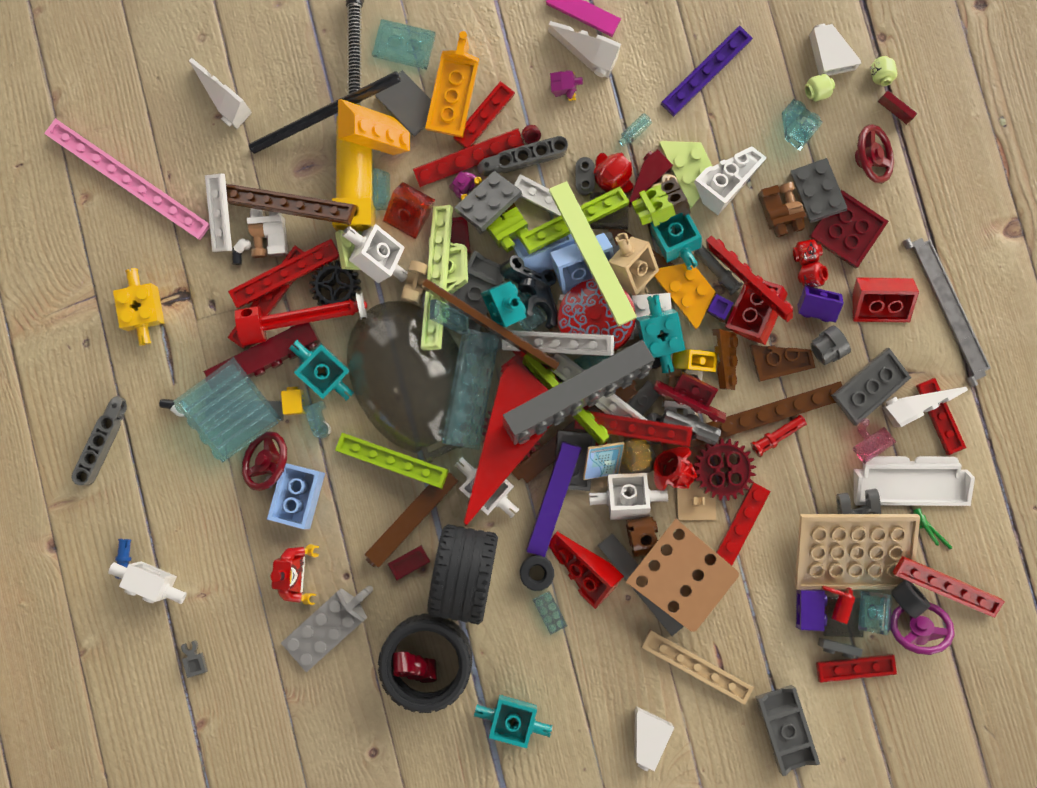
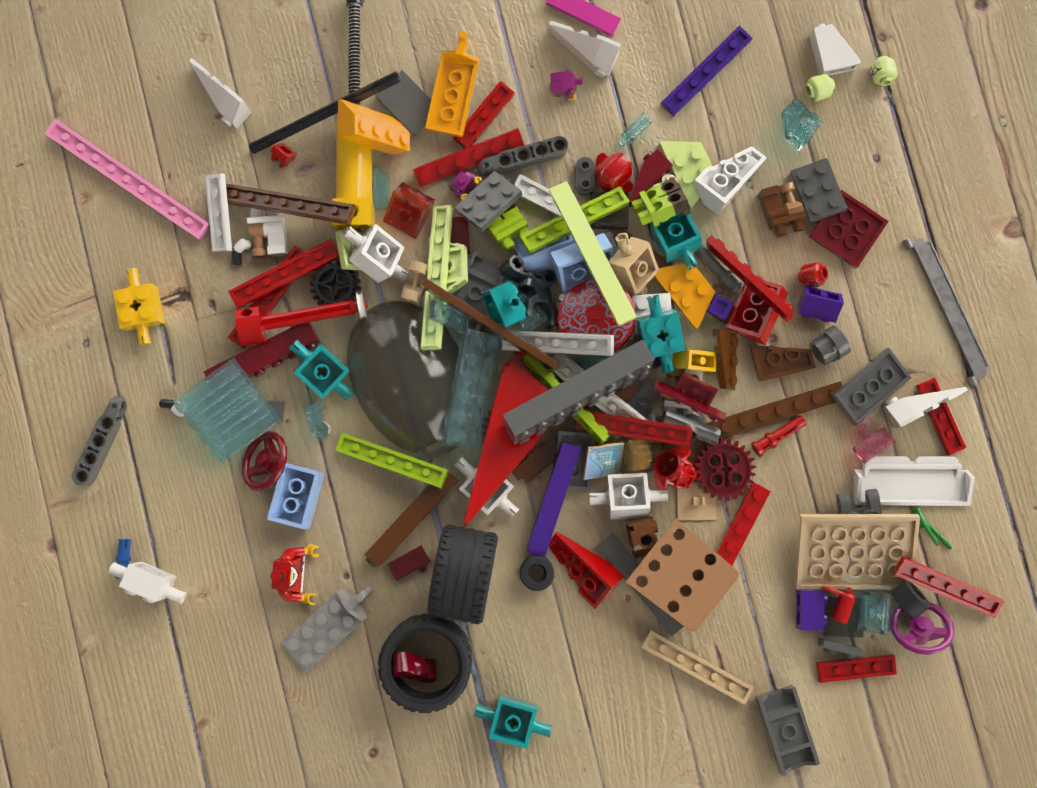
dark grey plate [181,640,208,678] -> none
yellow brick [281,386,306,415] -> none
clear light blue plate [372,19,436,70] -> none
dark red tile [521,125,541,144] -> none
clear light blue tile [533,591,567,635] -> none
white slope [634,706,674,771] -> none
red head [793,239,823,266] -> none
red slope [852,277,919,323] -> none
dark red piece [855,124,894,184] -> none
dark red tile [878,90,917,125] -> none
none -> red tile [270,143,297,168]

